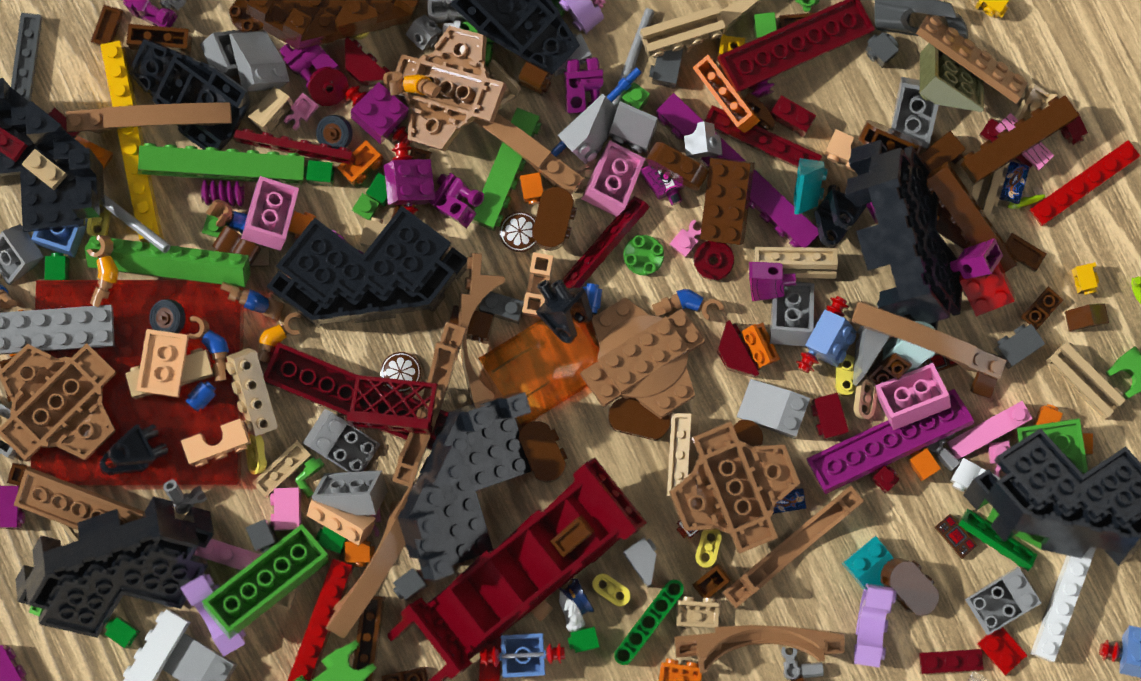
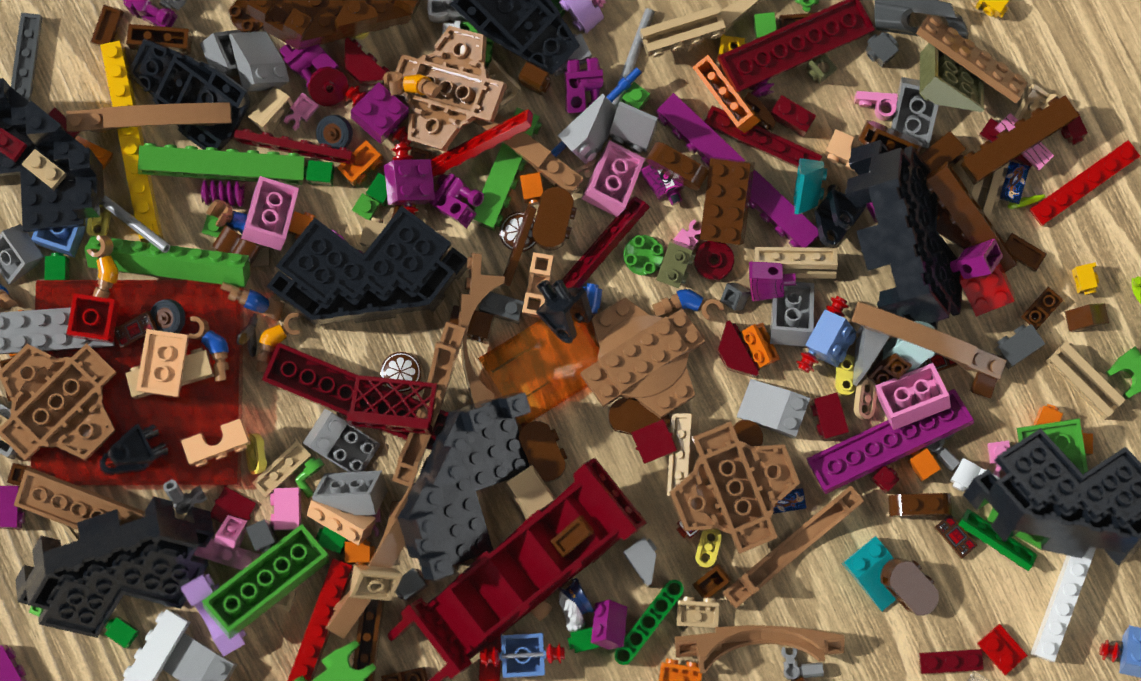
blue brick [186,381,216,412] -> none
tan brick [226,348,278,436] -> none
light grey brick [405,15,442,51] -> none
light yellow plate [592,574,630,606] -> none
dark grey brick [649,49,683,89] -> none
light grey brick [684,121,722,159] -> none
lavender brick [854,584,897,667] -> none
bright pink slope [947,401,1033,459] -> none
light grey slope [965,566,1041,636] -> none
none -> red brick [66,293,120,344]
none -> tile [114,311,158,348]
none -> dark red piece [210,486,257,524]
none -> bright pink plate [214,515,247,548]
none -> dark grey piece [237,313,258,357]
none -> tan slope [350,565,402,601]
none -> red plate [431,109,533,177]
none -> reddish brown tile [503,205,537,286]
none -> tan slope [504,465,556,520]
none -> magenta brick [591,599,627,650]
none -> dark red piece [631,419,678,464]
none -> olive brick [656,239,696,288]
none -> dark grey slope [720,282,750,311]
none -> olive bracket [806,54,837,84]
none -> bright pink plate [854,91,898,121]
none -> reddish brown brick [888,493,952,517]

